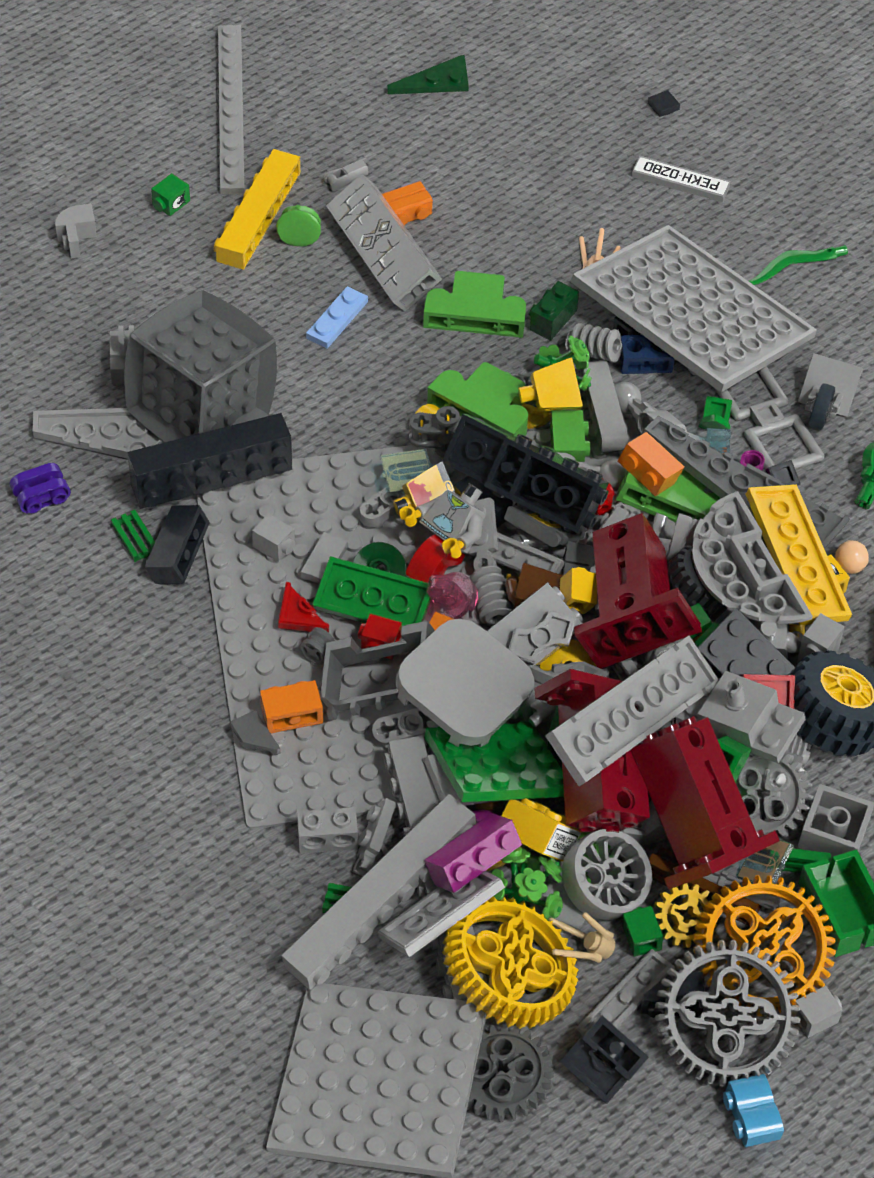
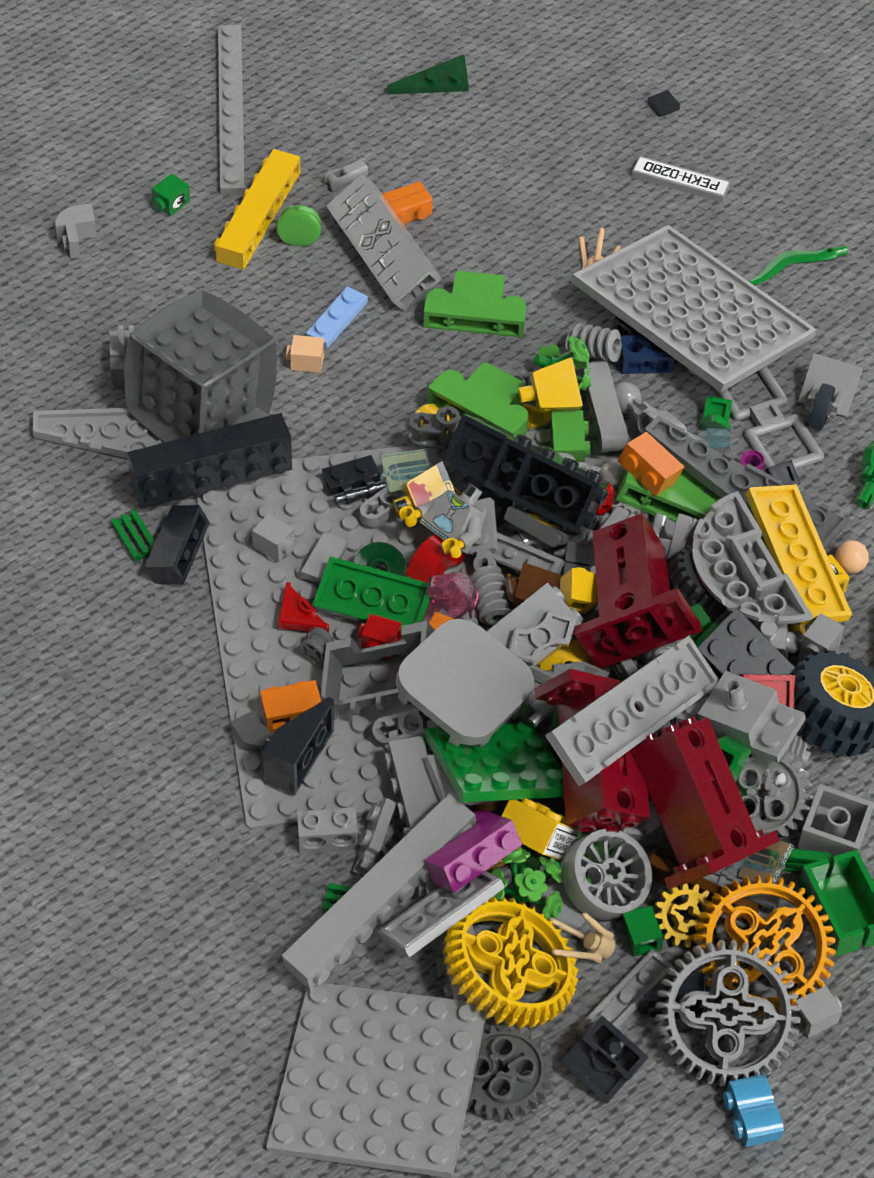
dark purple brick [9,463,71,513] -> none
dark green brick [529,281,579,341] -> none
none -> black slope [261,697,334,795]
none -> light nougat brick [286,335,324,373]
none -> black plate [322,455,387,505]

